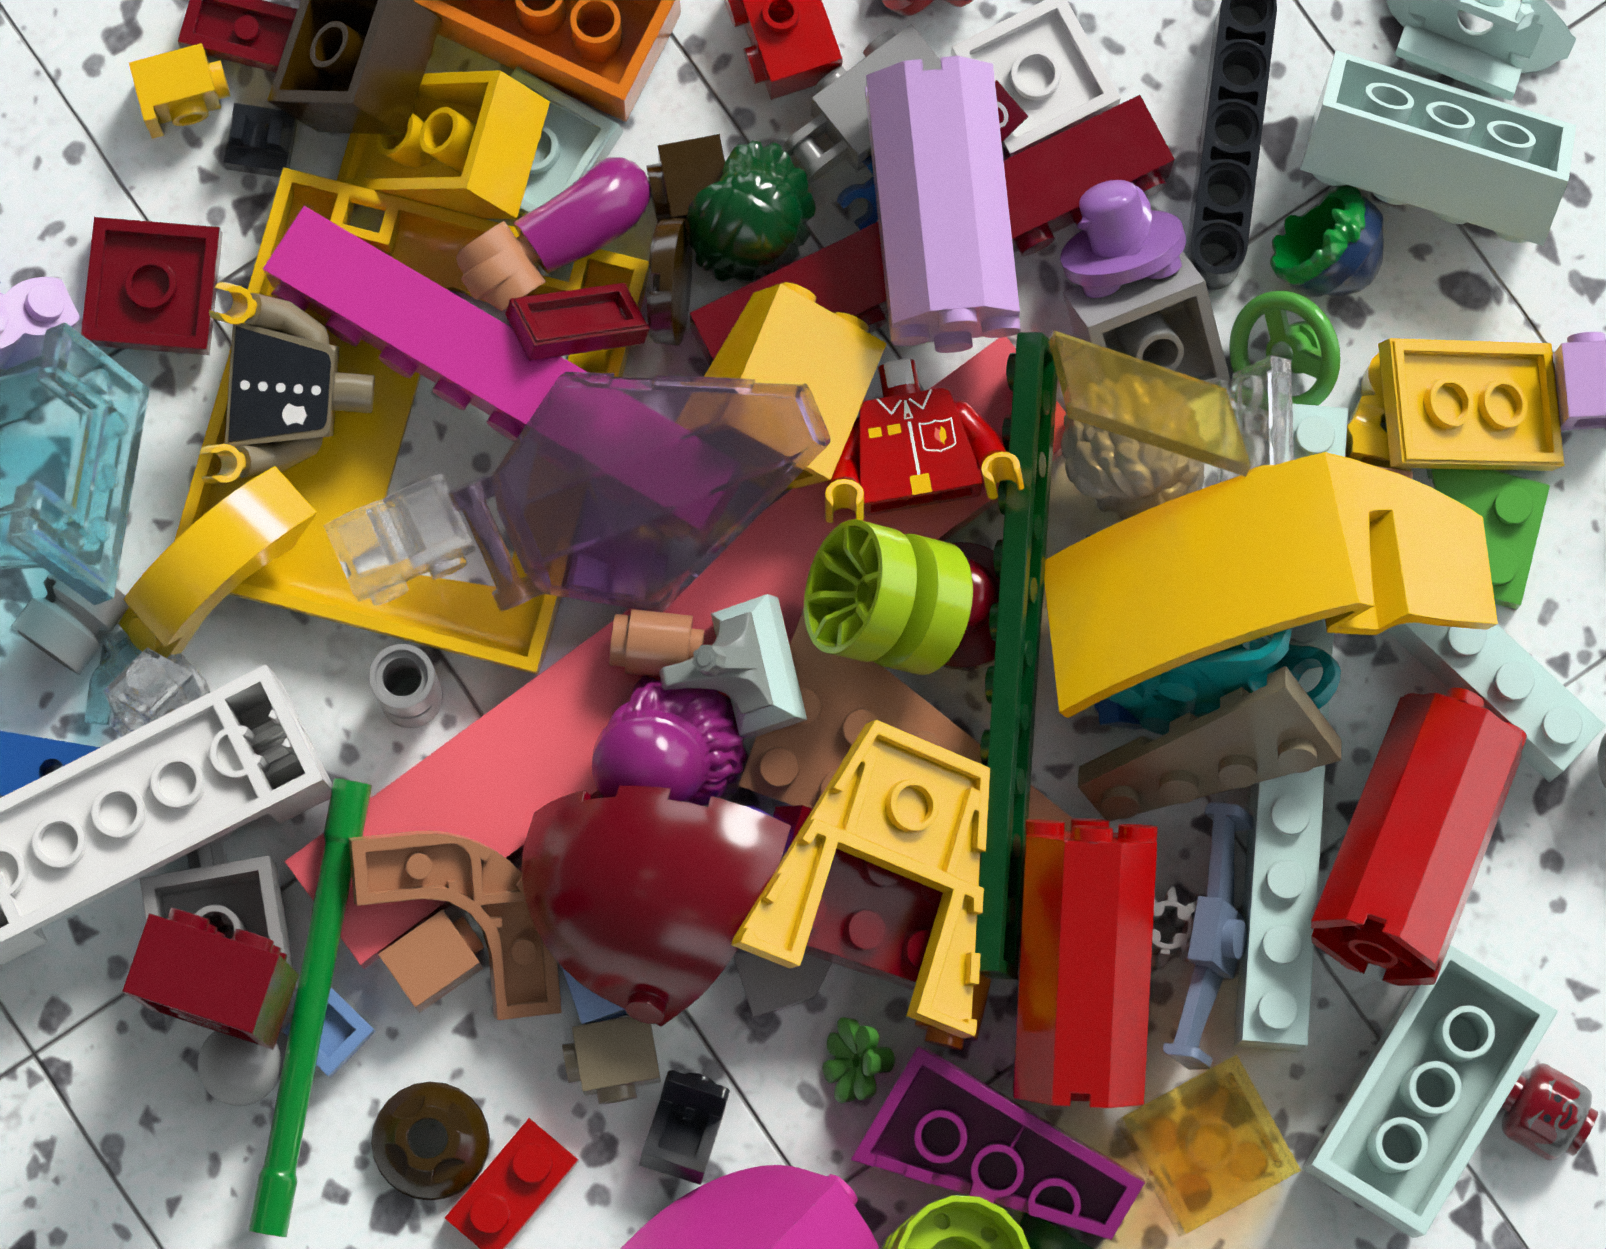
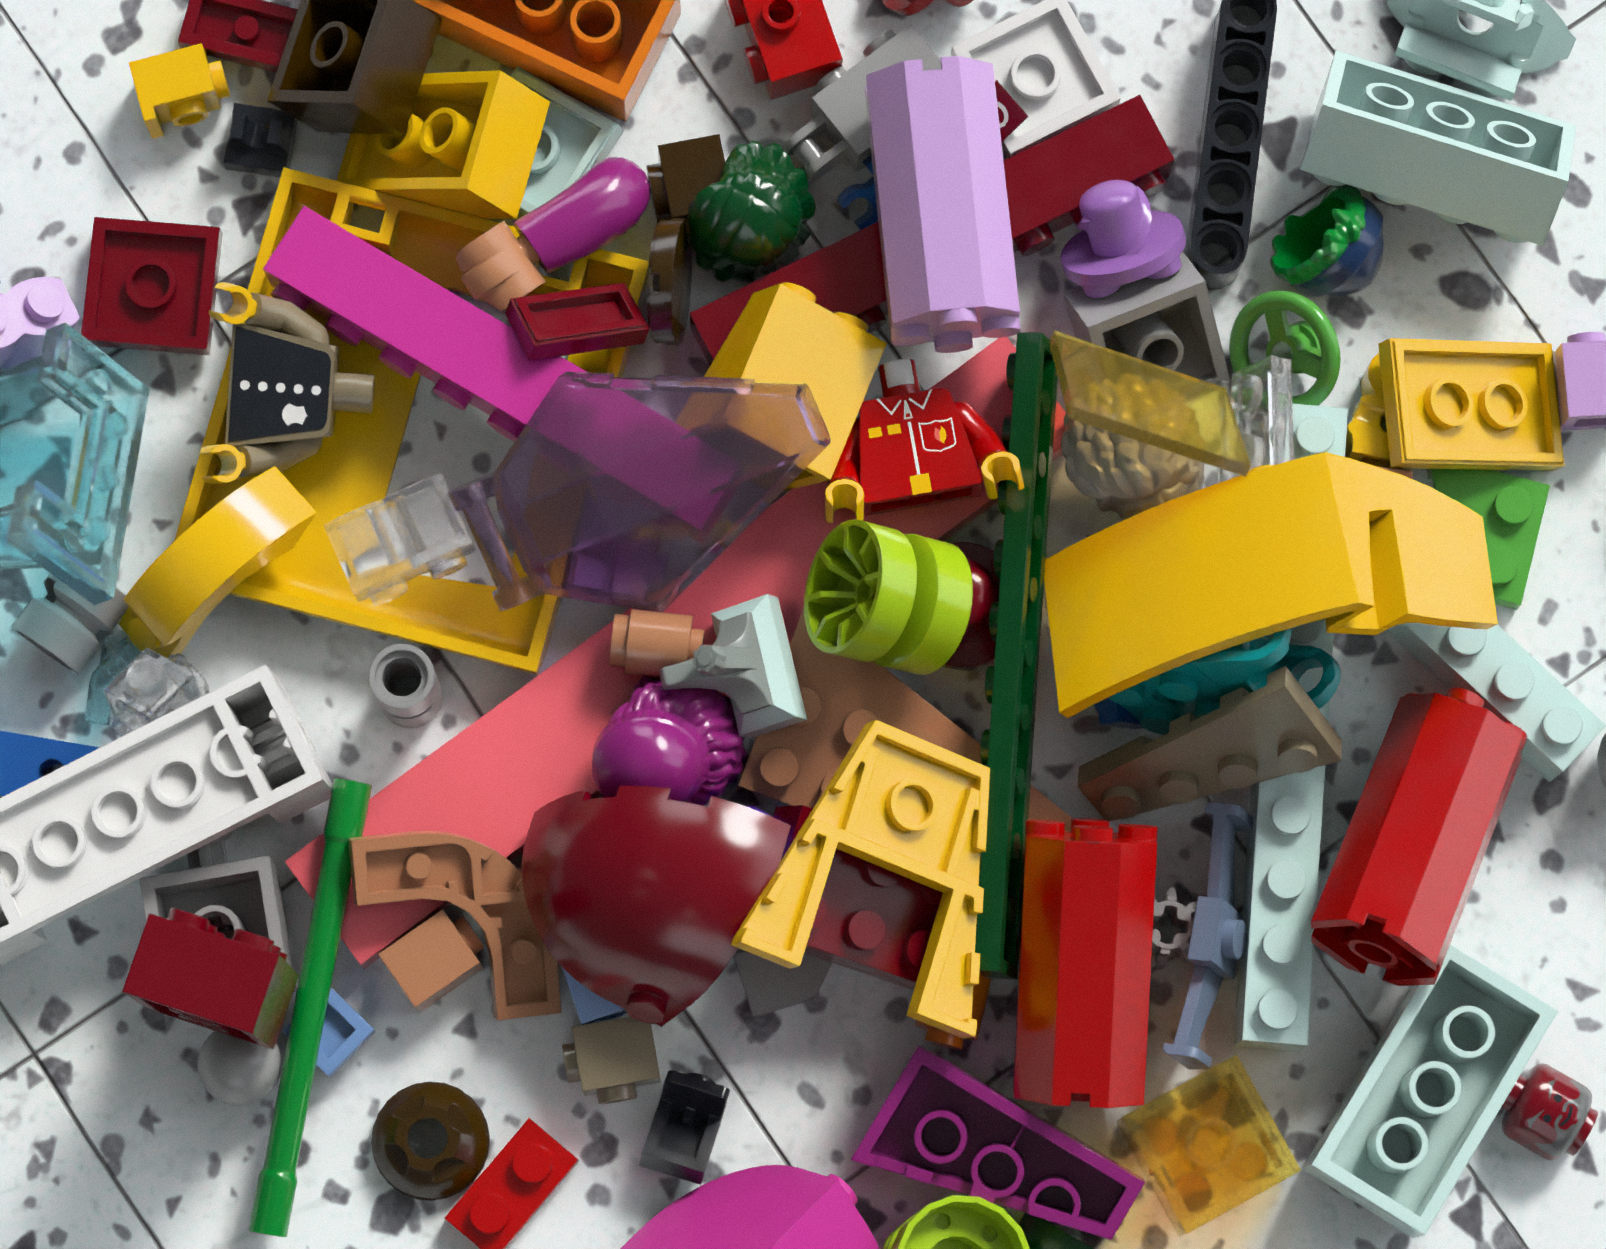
bright green plant [822,1017,895,1104] -> none

